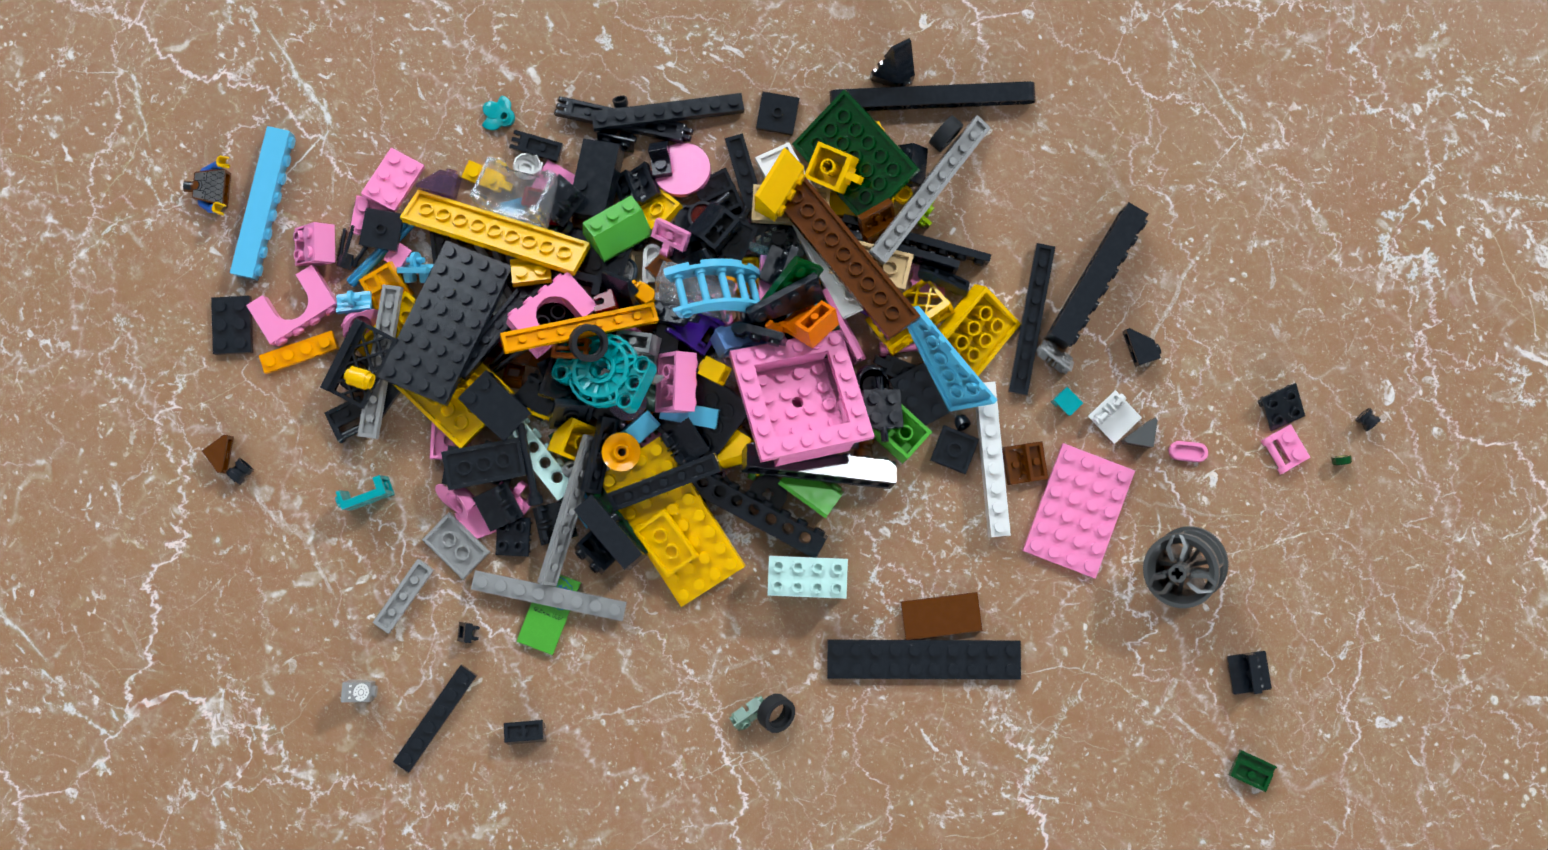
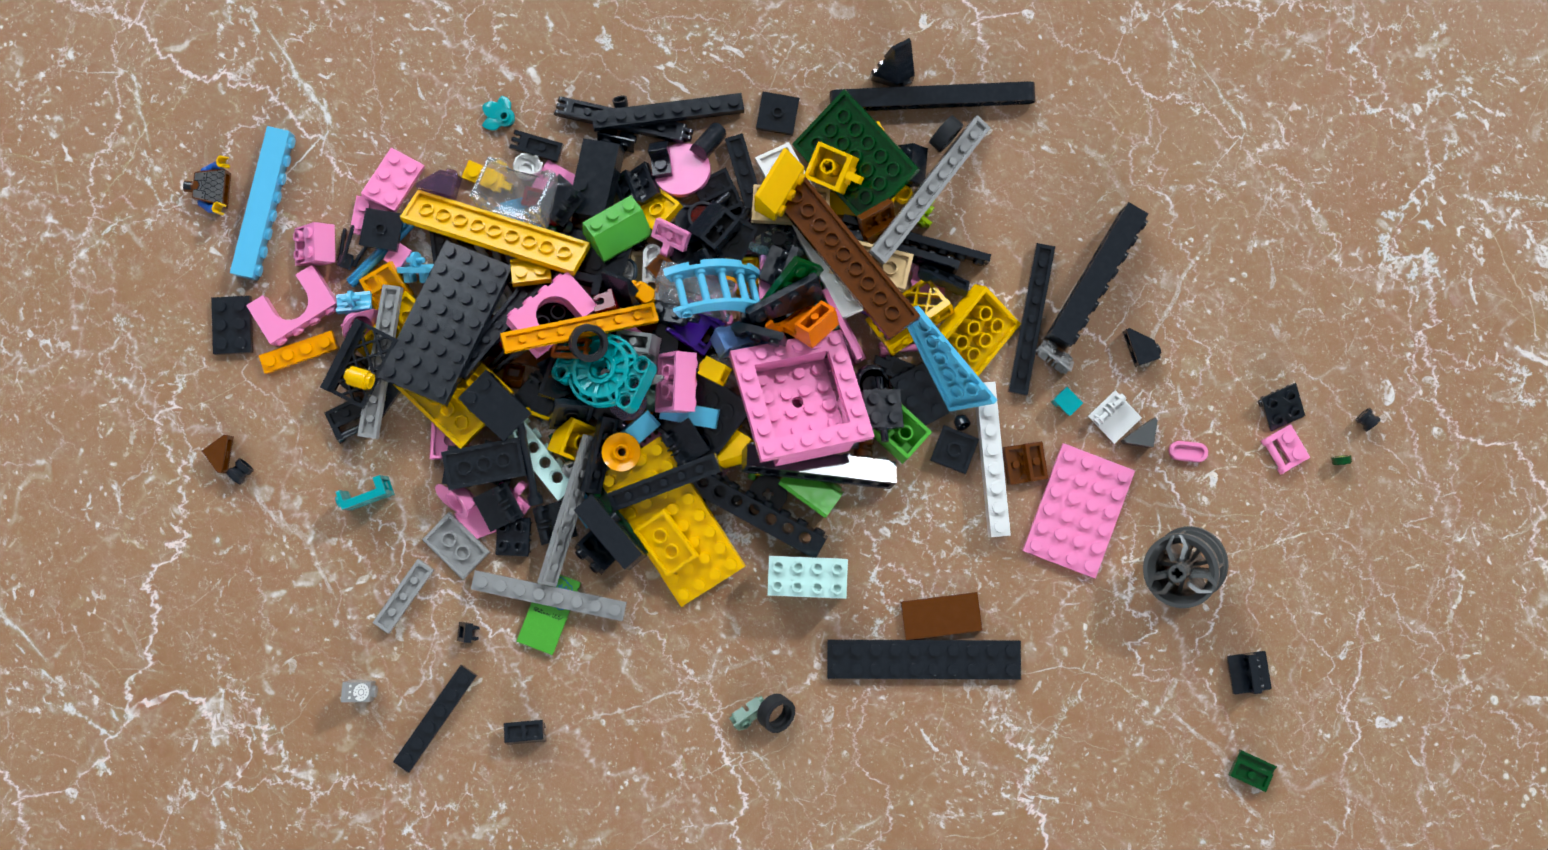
none -> black brick [690,123,726,160]

